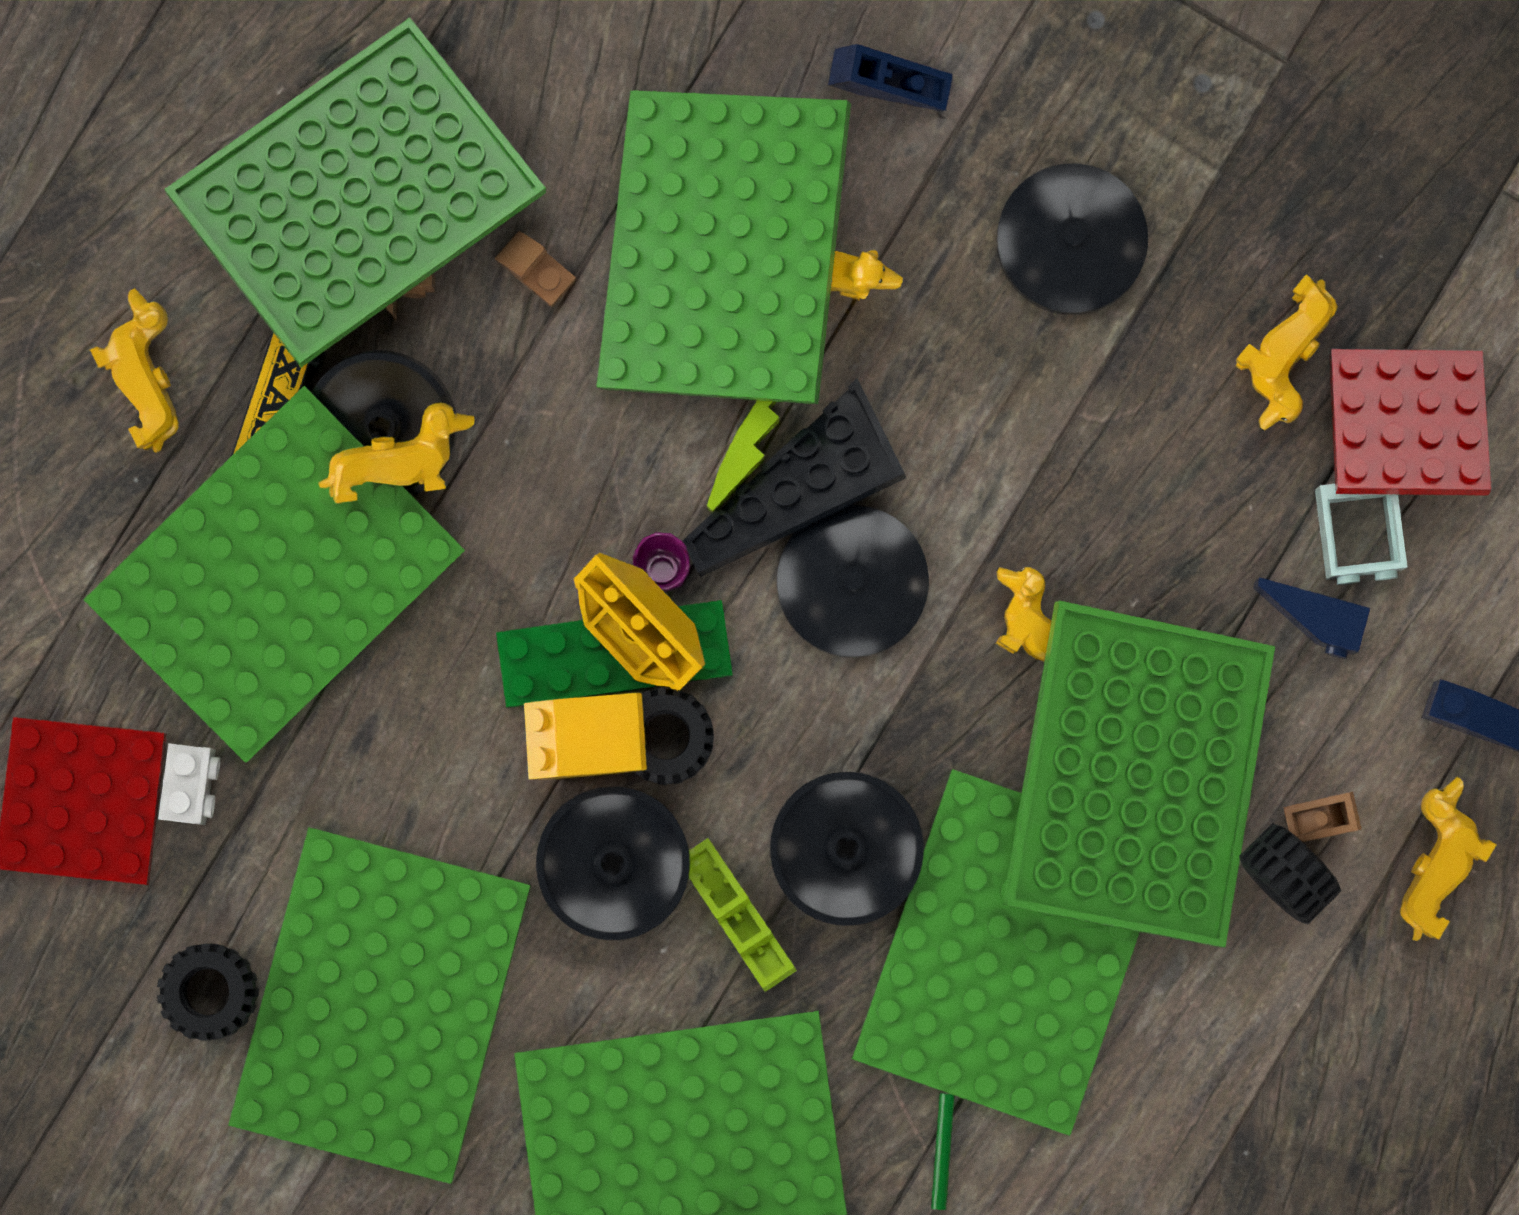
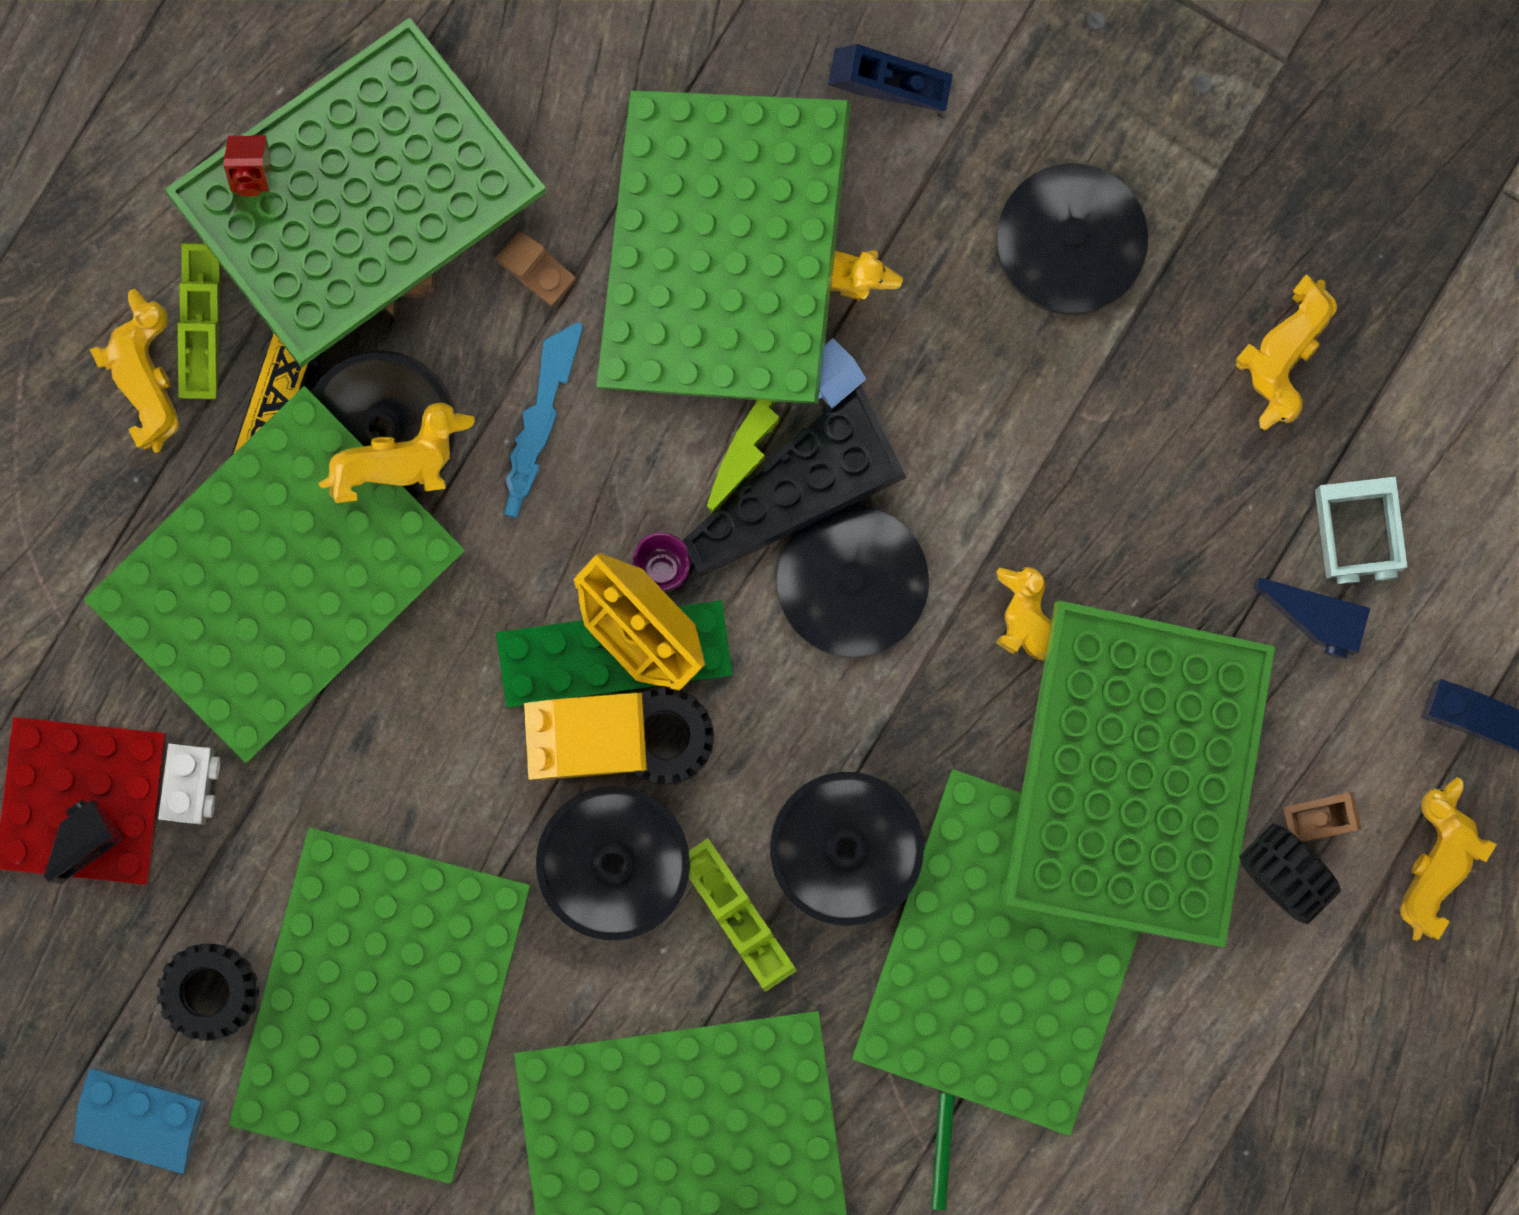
plate [1329,349,1491,496] -> none
none -> black slope [44,799,125,884]
none -> dark azure slope [73,1067,207,1174]
none -> lime slope [177,242,221,399]
none -> red slope [224,135,270,197]
none -> dark azure sword [503,322,583,519]
none -> light blue brick [819,338,866,408]

